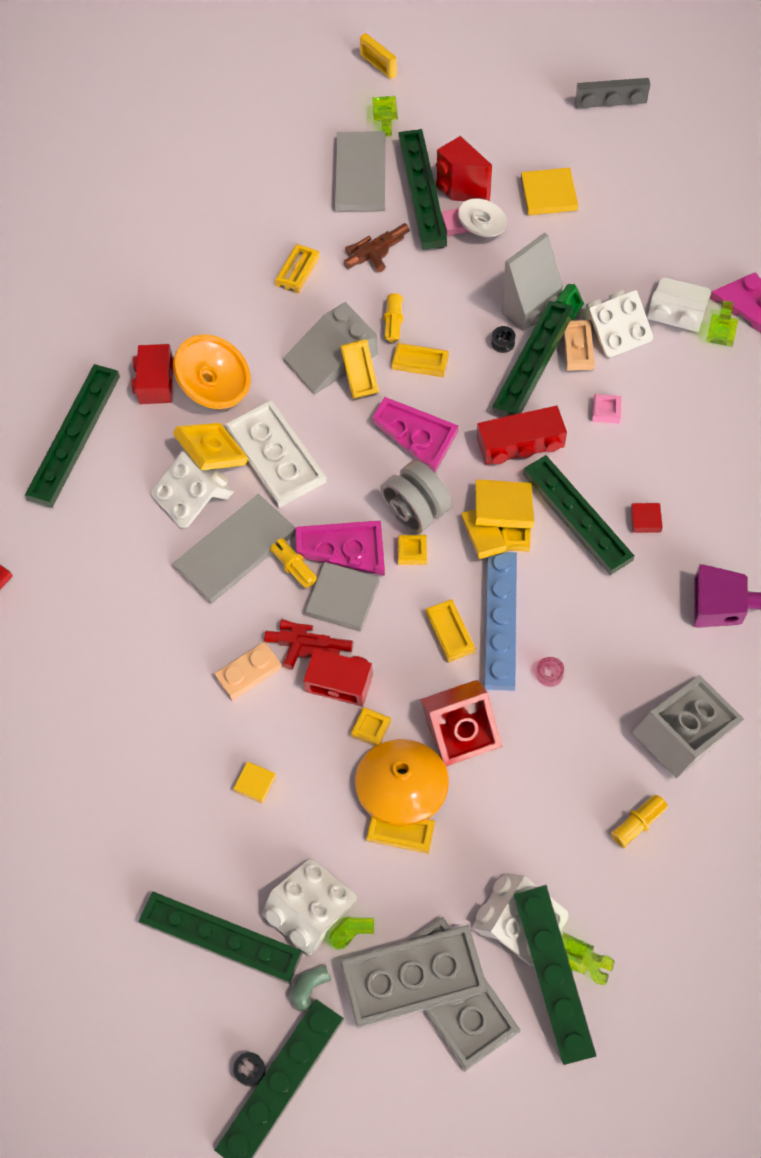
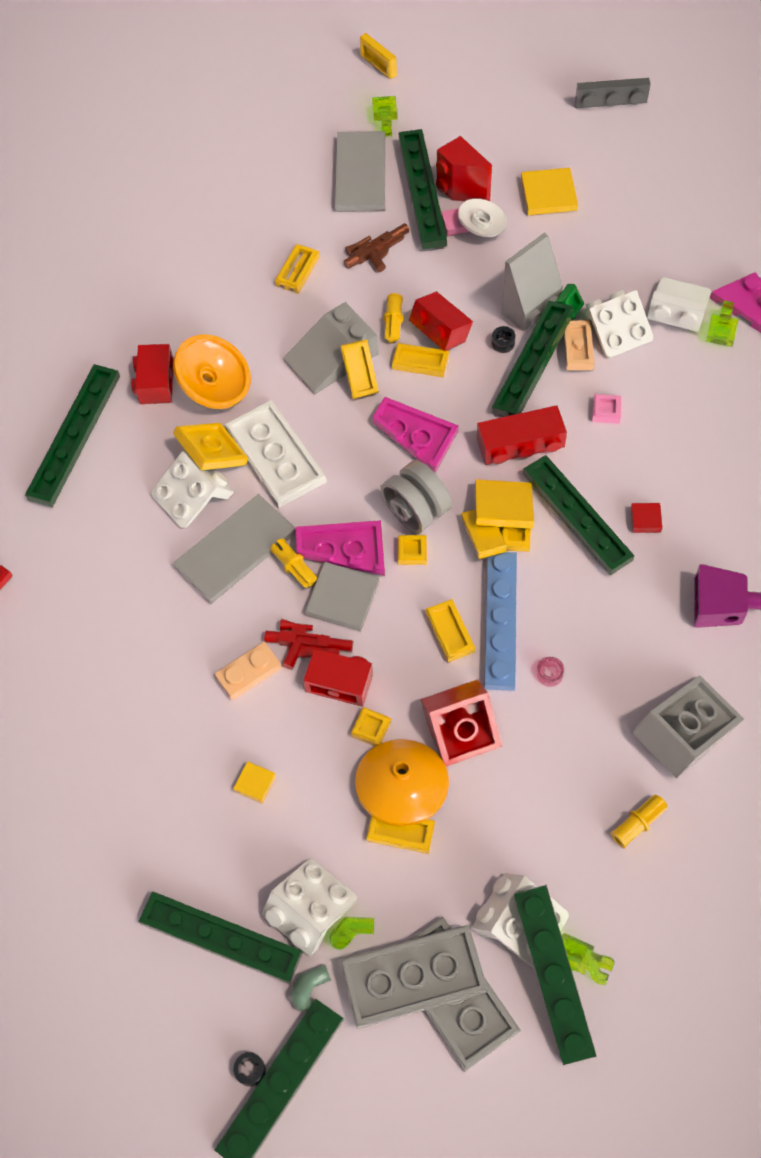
none -> red brick [408,291,473,351]

